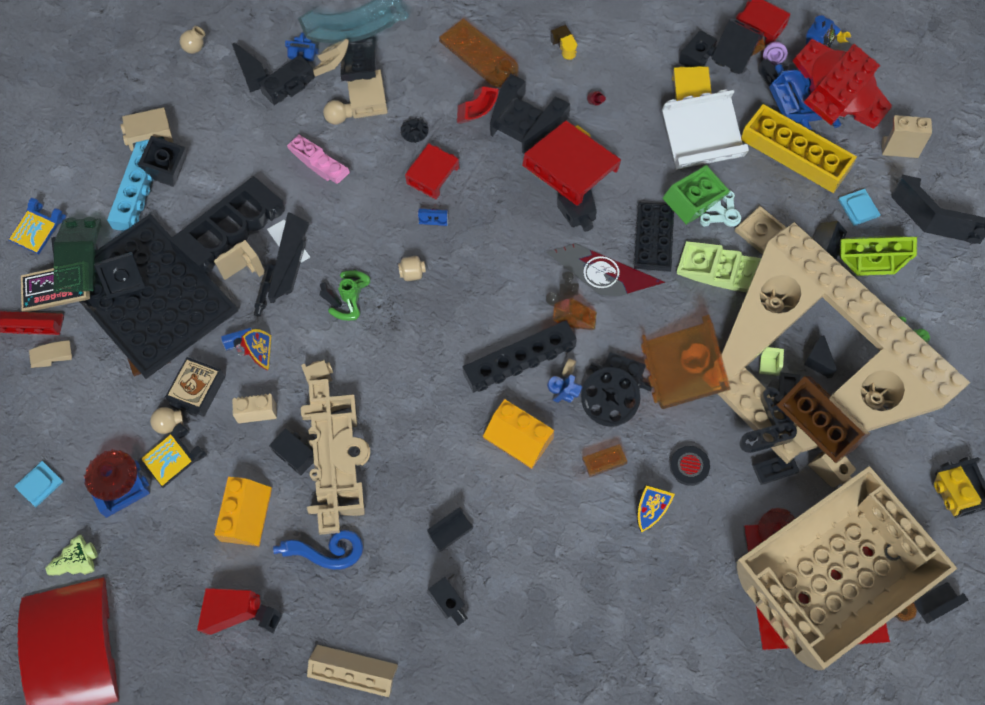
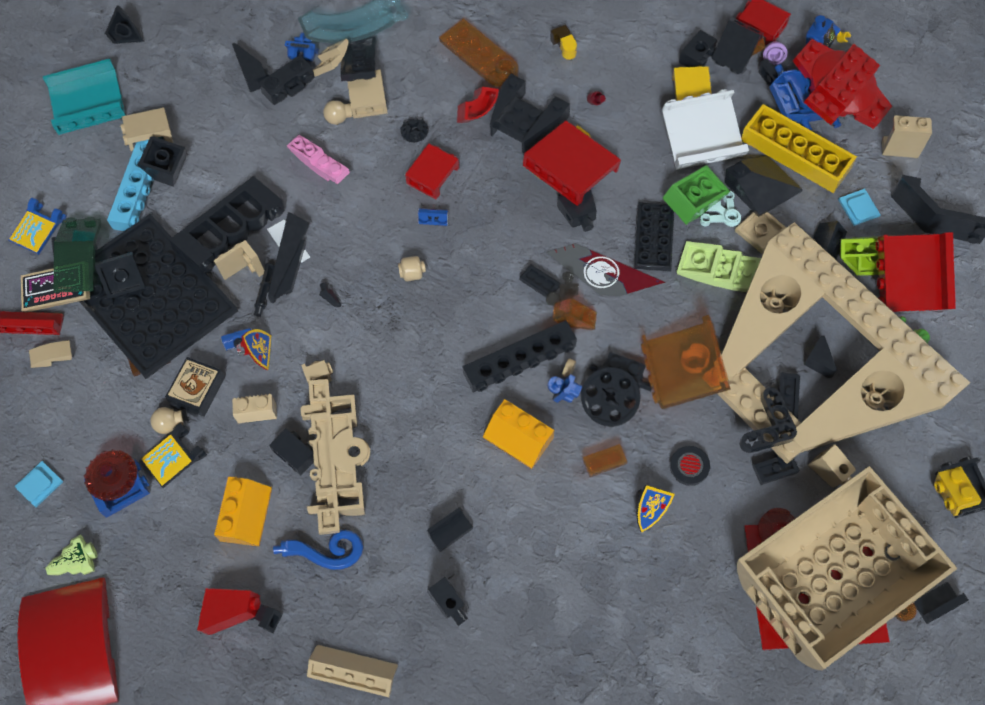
tan piece [180,26,205,54] -> none
bright green piece [328,270,370,321] -> none
yellowish green panel [759,347,784,376] -> none
reddish brown slope [777,376,870,463] -> none
none -> teal panel [42,59,126,135]
none -> black slope [105,5,144,44]
none -> black plate [520,264,561,300]
none -> black slope [725,156,803,217]
none -> red panel [875,232,956,312]

